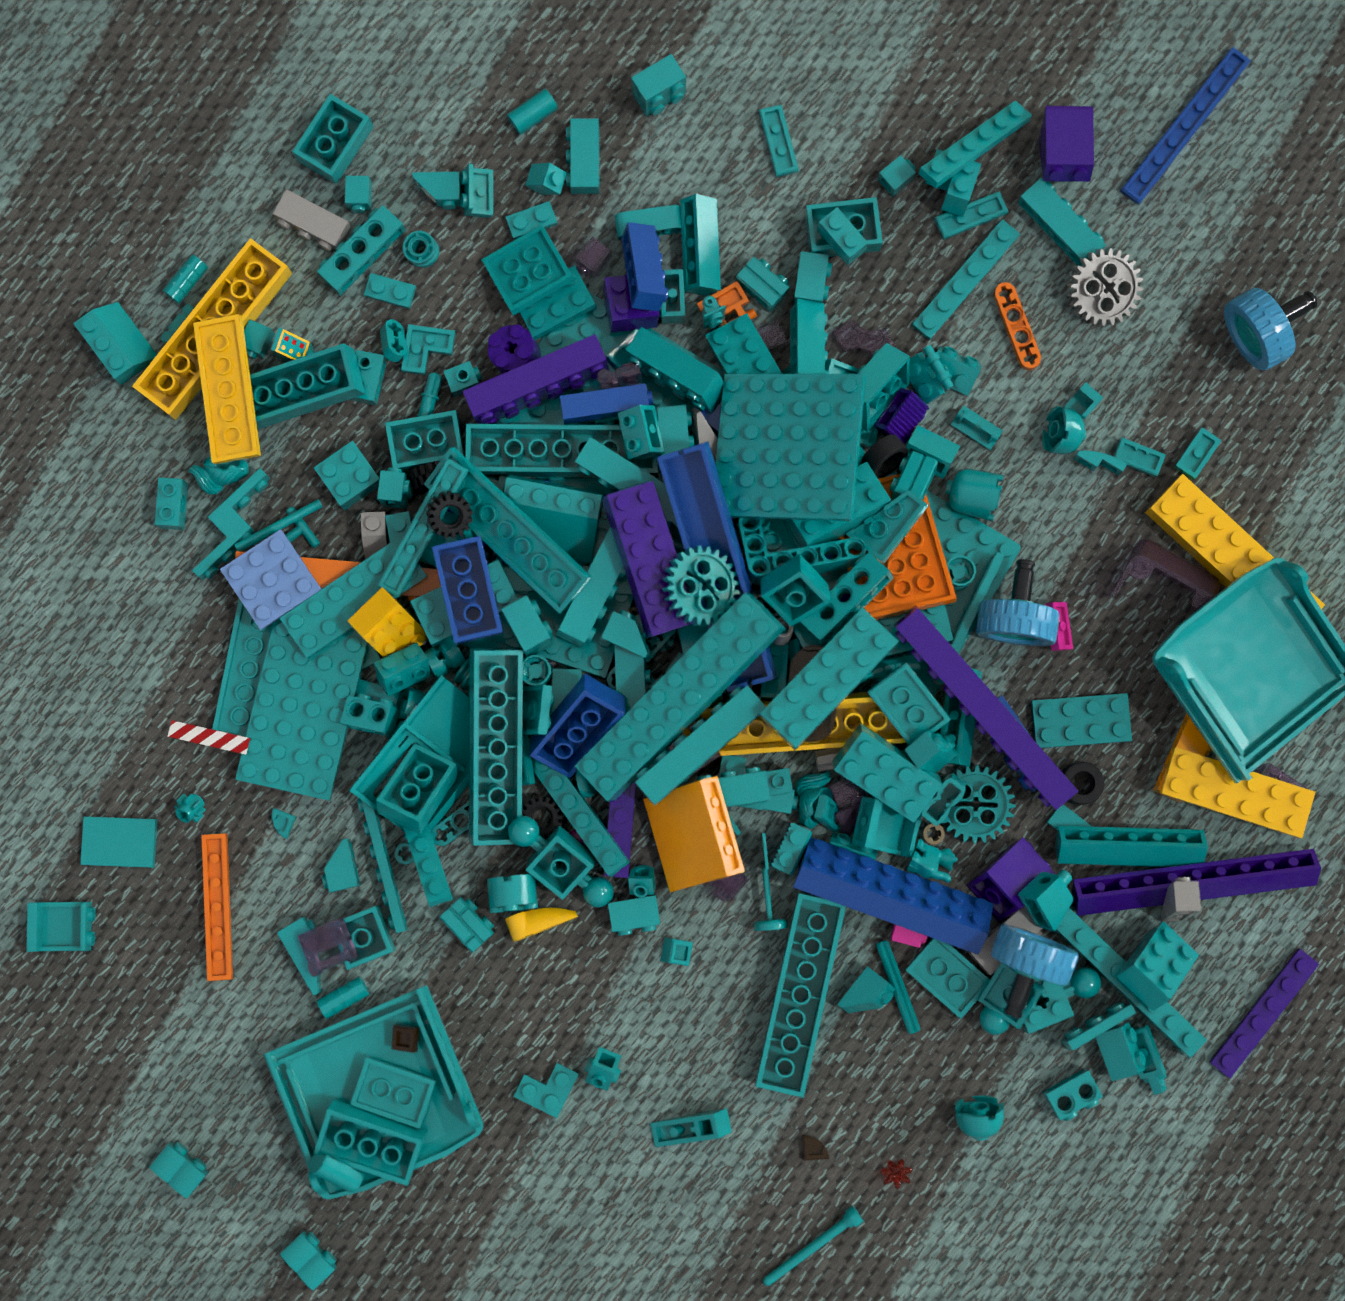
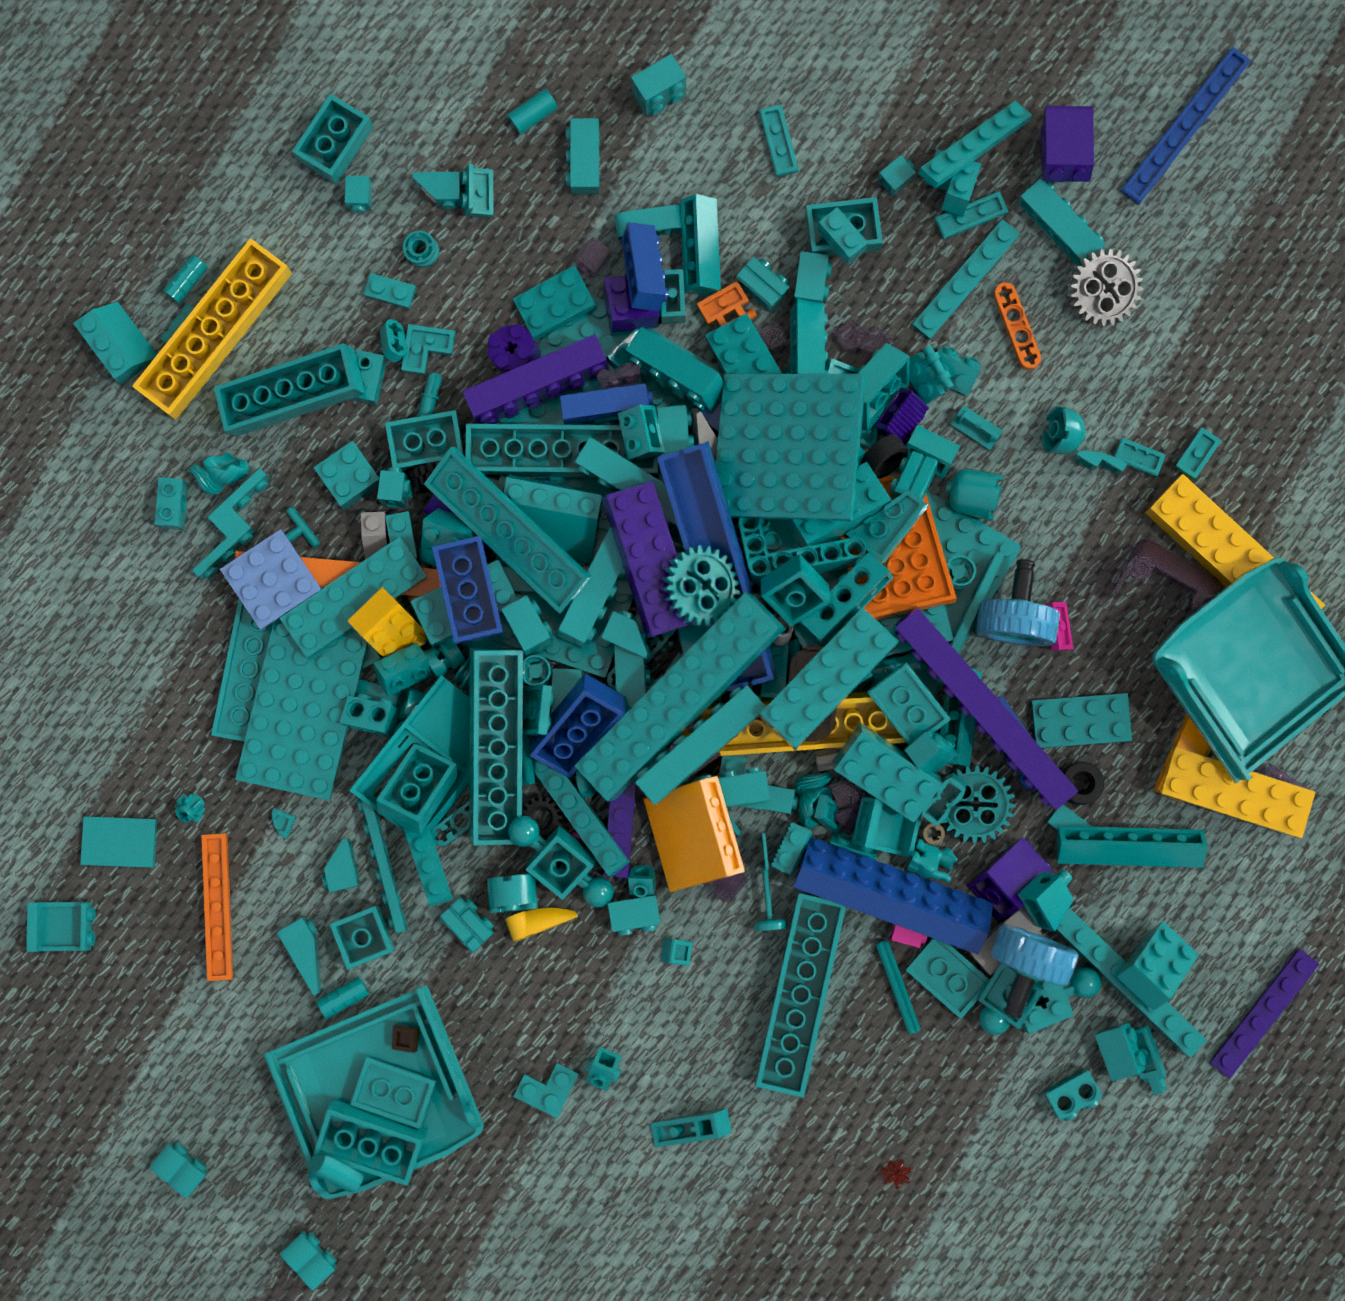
sticker [167,720,251,755] -> none
yellow plate [193,314,261,464] -> none
teal bar [234,499,323,552] -> none
teal brick [244,319,275,360] -> none
teal slope [271,328,315,363] -> none
light grey brick [273,189,351,252] -> none
clear purple plate [298,917,357,977] -> none
teal brick [317,205,406,296] -> none
teal tile [377,458,469,598] -> none
teal bush [394,843,414,865] -> none
black tyre [426,491,473,538] -> none
teal brick [444,361,482,398] -> none
teal plate [481,225,574,316] -> none
teal plate [506,201,558,240] -> none
teal brick [525,163,567,195] -> none
teal hinge [702,296,726,329] -> none
teal piece [763,1205,864,1286] -> none
teal bracket [766,768,793,796] -> none
dark brown tile [803,1135,829,1161] -> none
teal slope [837,966,896,1013] -> none
teal cylinder [955,1095,1004,1141] -> none
teal plate [1061,1002,1136,1051] -> none
teal panel [1064,382,1103,420] -> none
dark purple brick [1072,849,1321,916] -> none
light grey slope [1160,877,1201,922] -> none
dark azure wheel [1224,288,1317,371] -> none

